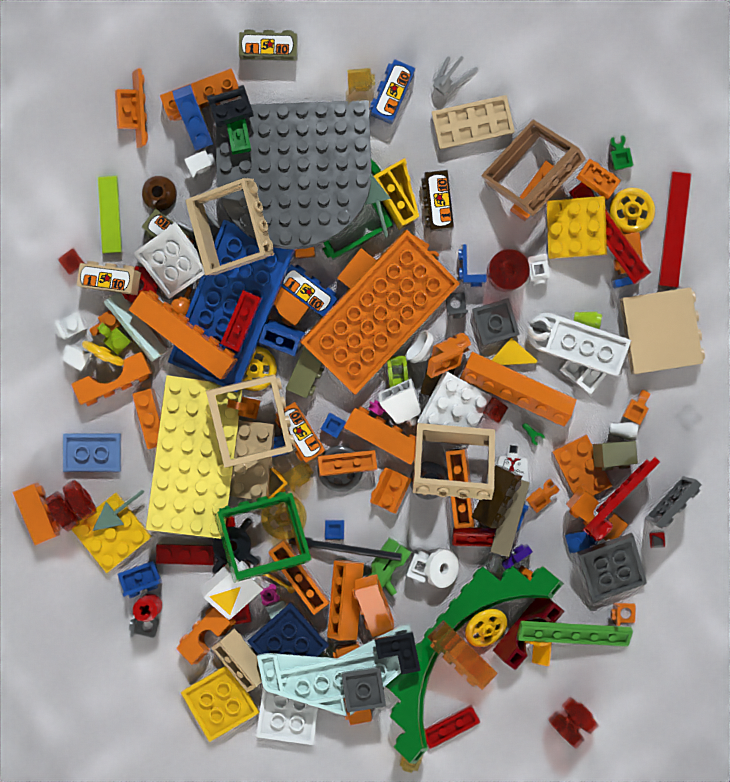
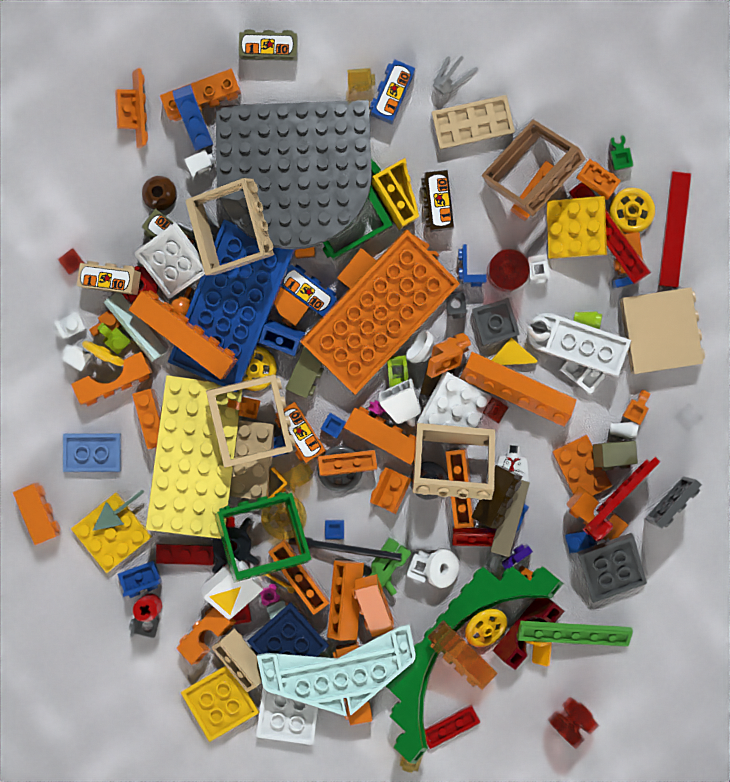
clear red wheel [46,480,97,532] -> none
lime tile [98,176,123,254] -> none
black plate [207,85,254,127] -> none
red plate [220,290,262,352] -> none
green plate [227,119,252,155] -> none
dark grey plate [341,666,386,712] -> none
sand green piece [365,173,391,238] -> none
black plate [374,631,421,675] -> none
green piece [522,423,545,446] -> none
orange plate [525,479,559,513] -> none
orange bracket [610,603,636,626] -> none
sticker [649,532,665,548] -> none

